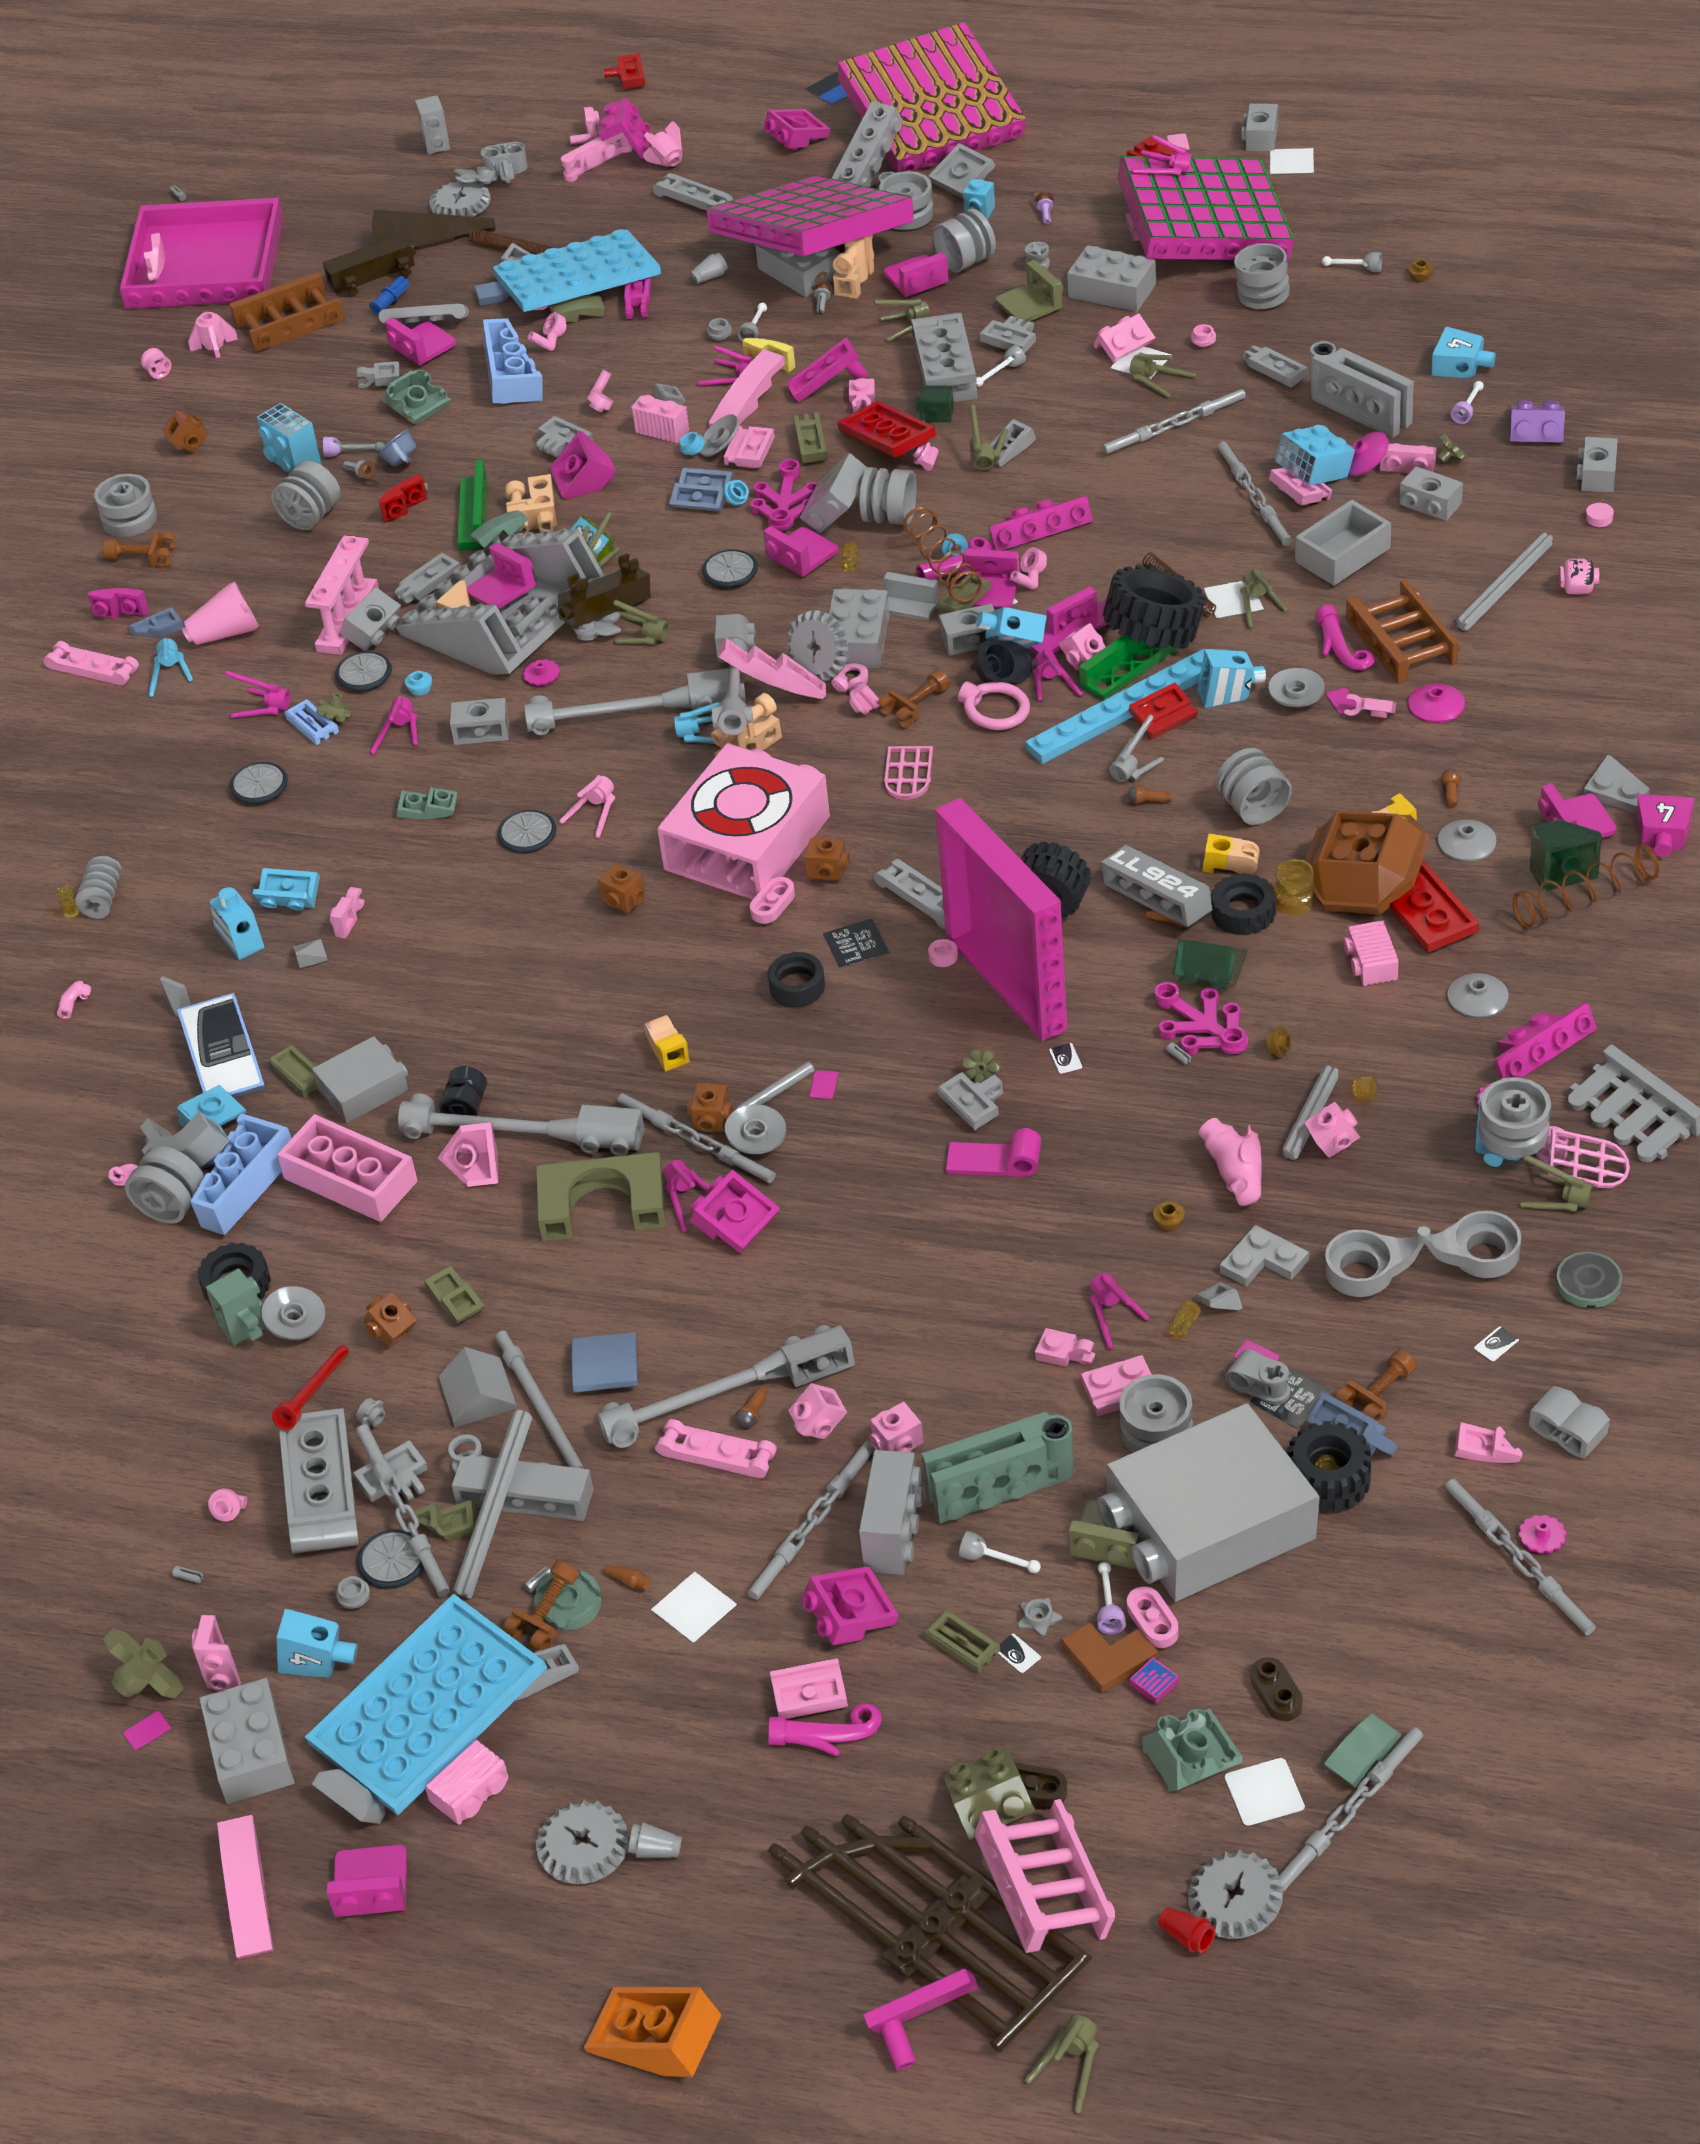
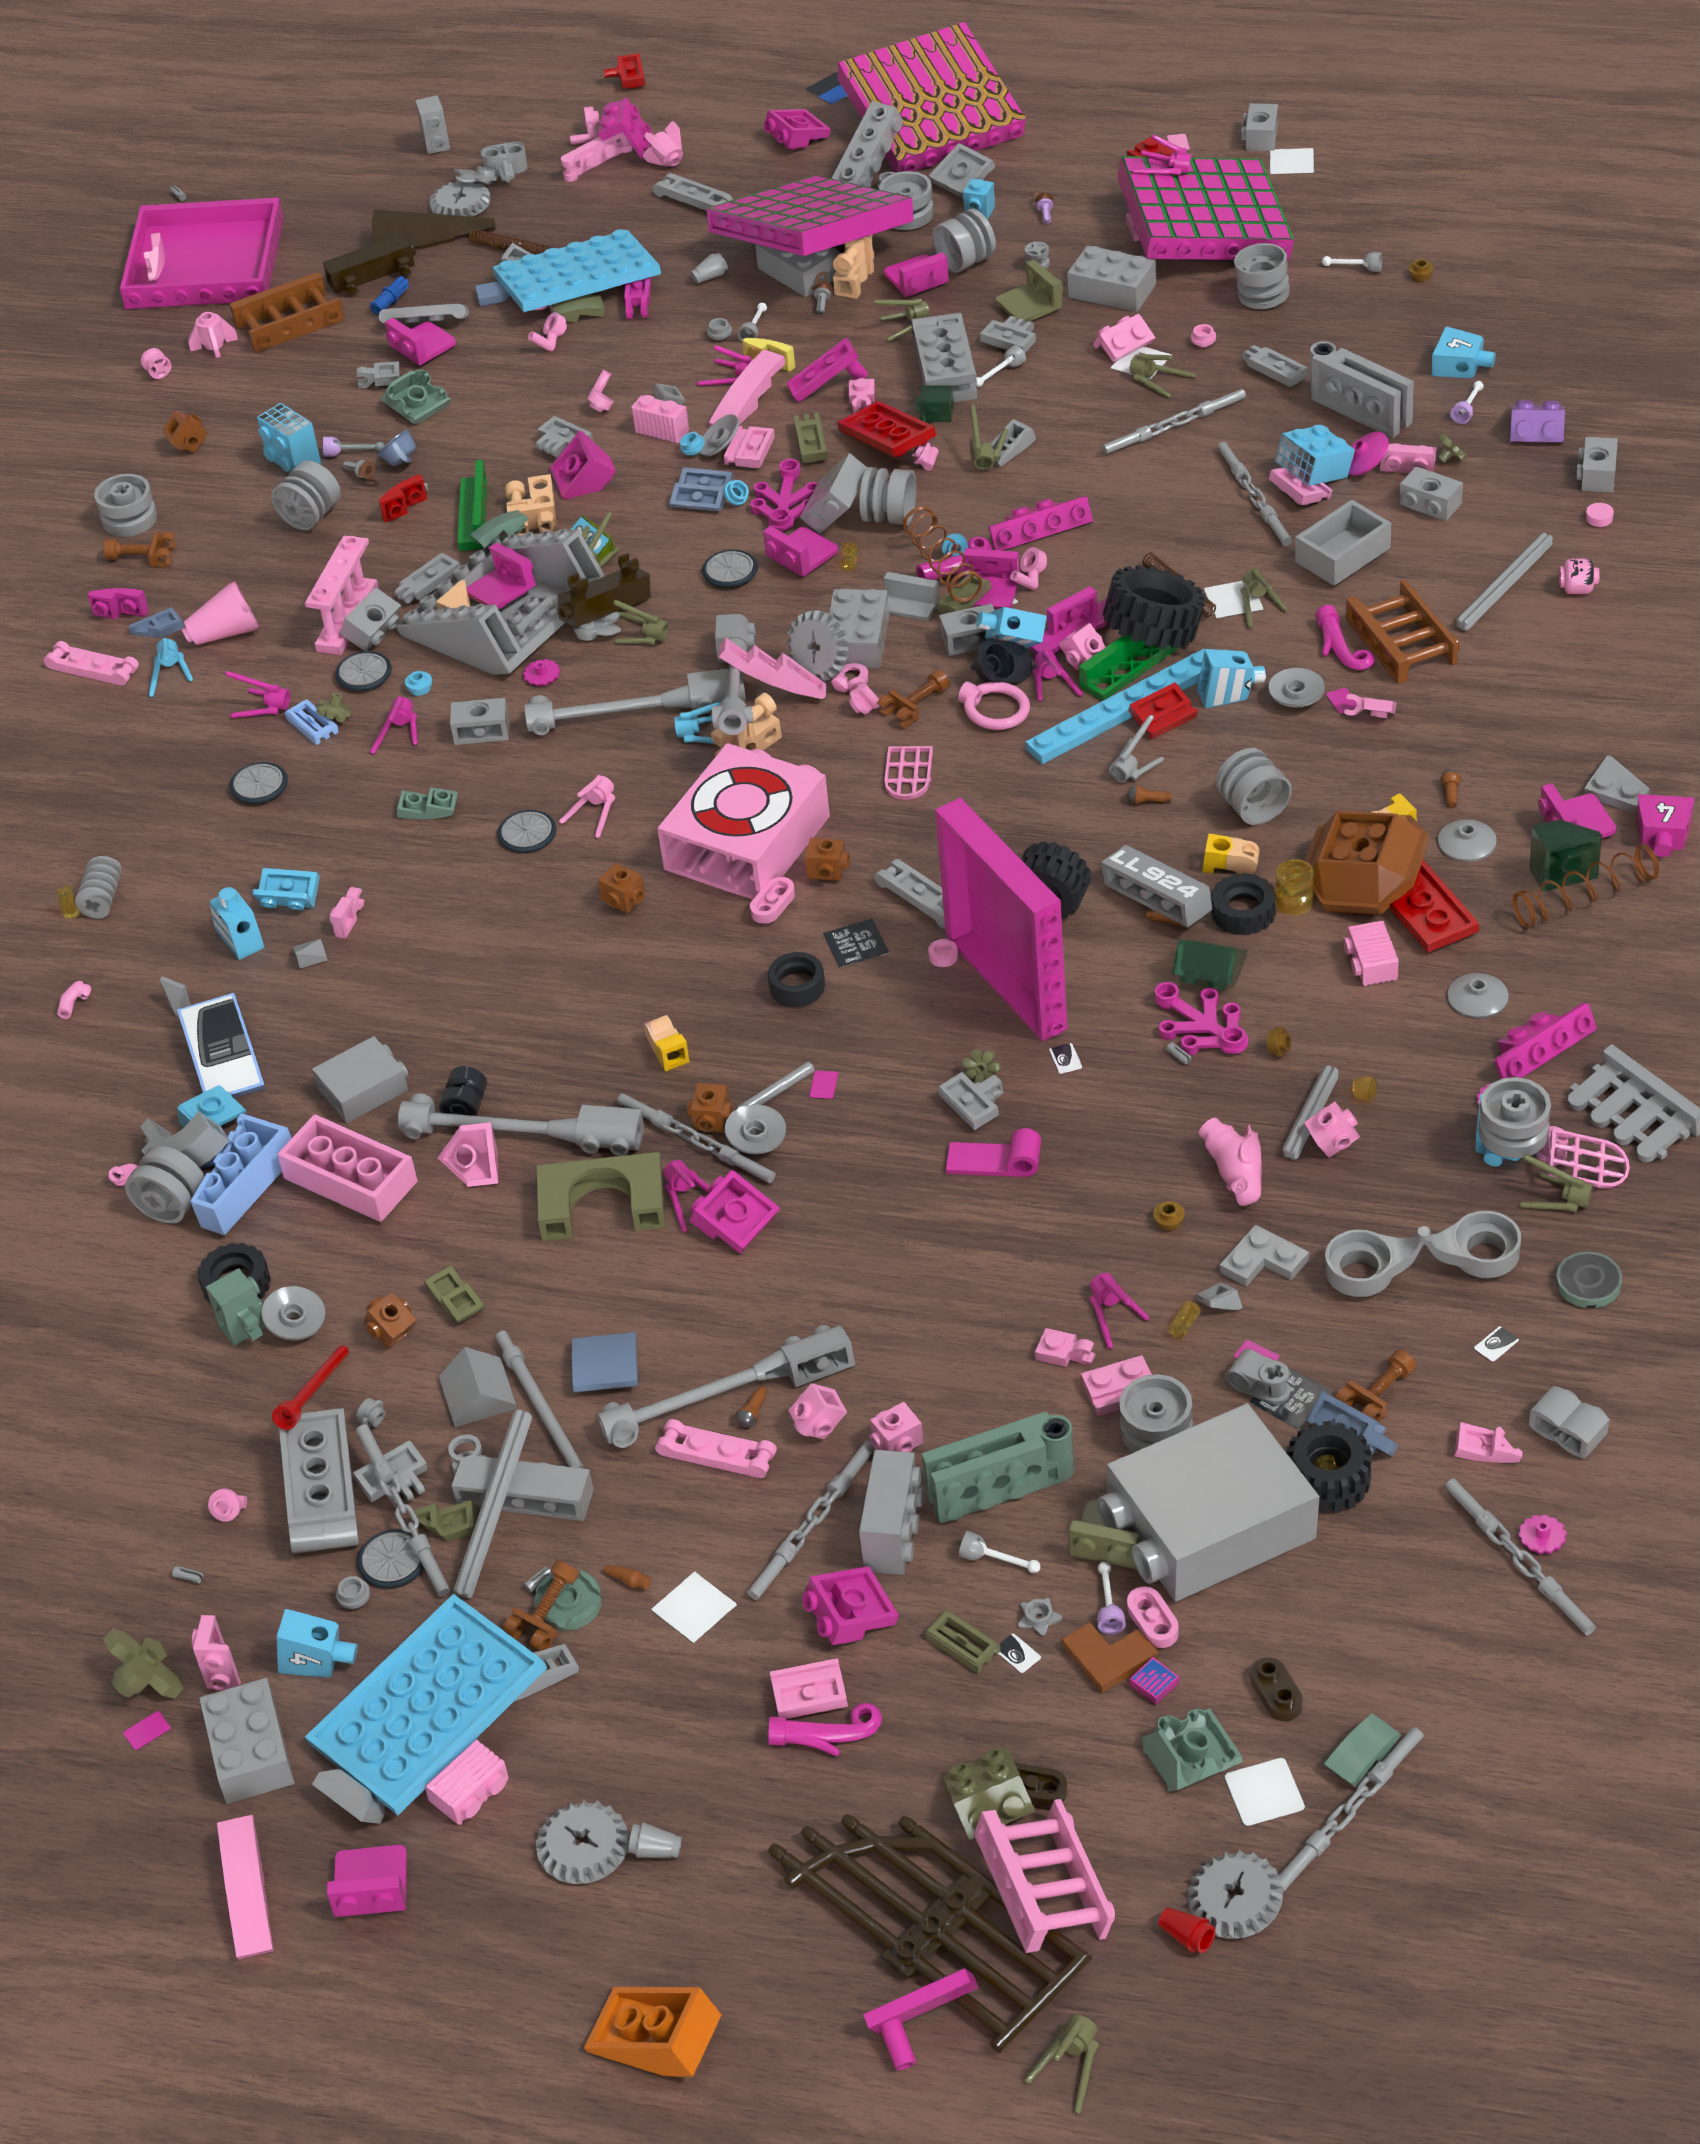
olive tile [268,1045,317,1097] -> none
light blue wedge [483,319,543,404] -> none
dark pink dish [1408,683,1465,723] -> none

